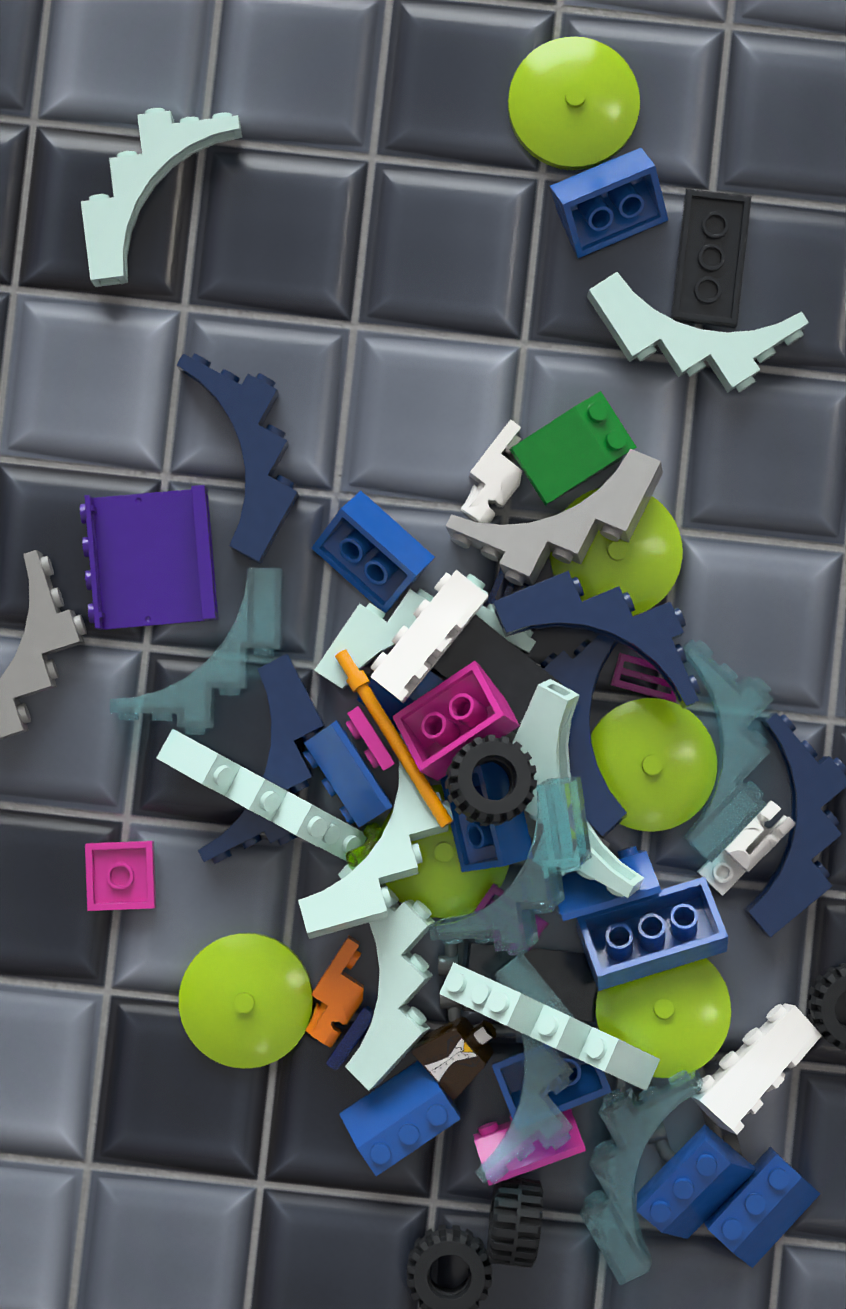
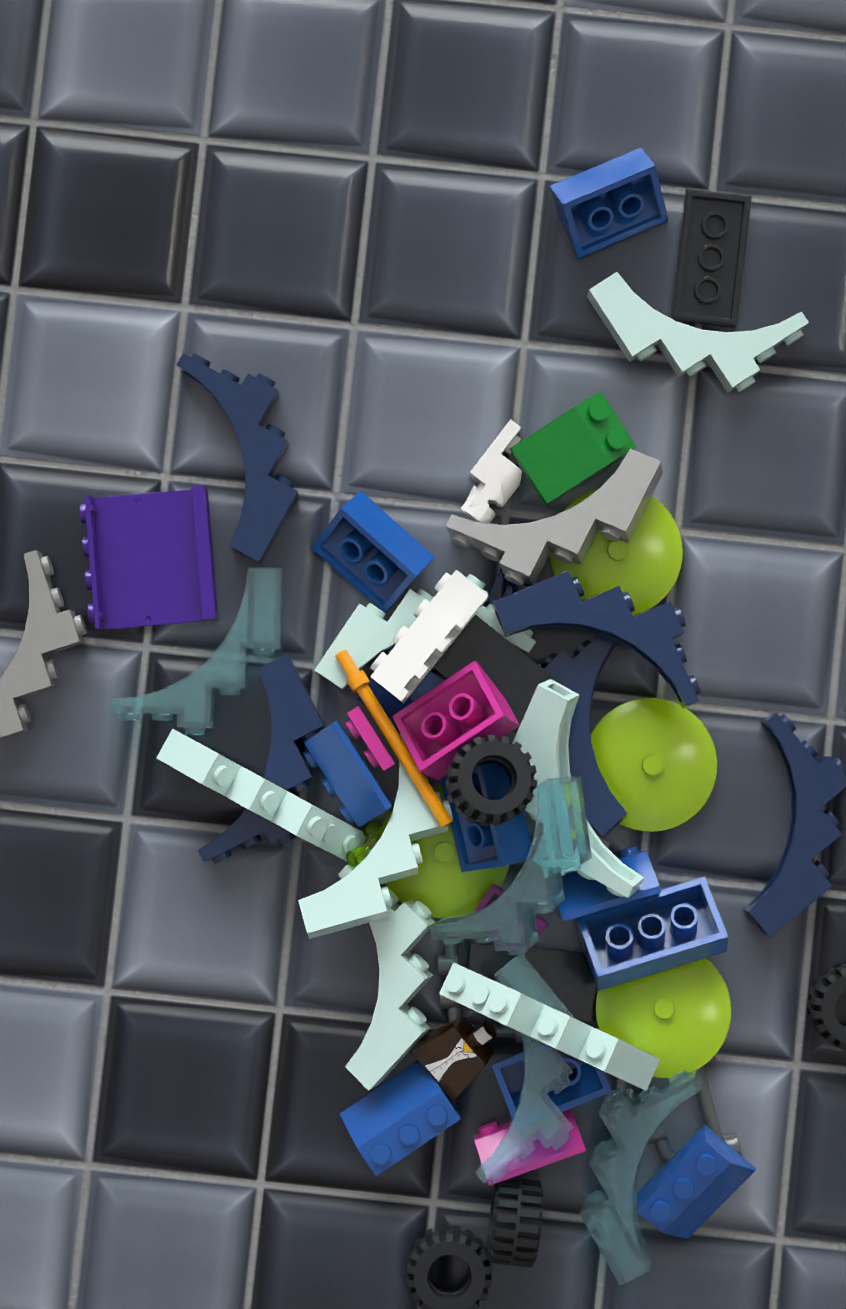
light aqua arch [81,108,242,287] -> none
dark pink plate [85,841,156,911] -> none
lime dish [179,933,313,1069] -> none
orange plate [305,935,364,1048] -> none
clear blue tile [326,1005,374,1071] -> none
lime dish [508,37,640,170] -> none
magenta tile [610,653,676,703] -> none
clear light blue arch [682,639,774,863] -> none
white wedge [691,1003,822,1135] -> none
white plate [697,801,796,896] -> none
blue slope [704,1147,820,1268] -> none

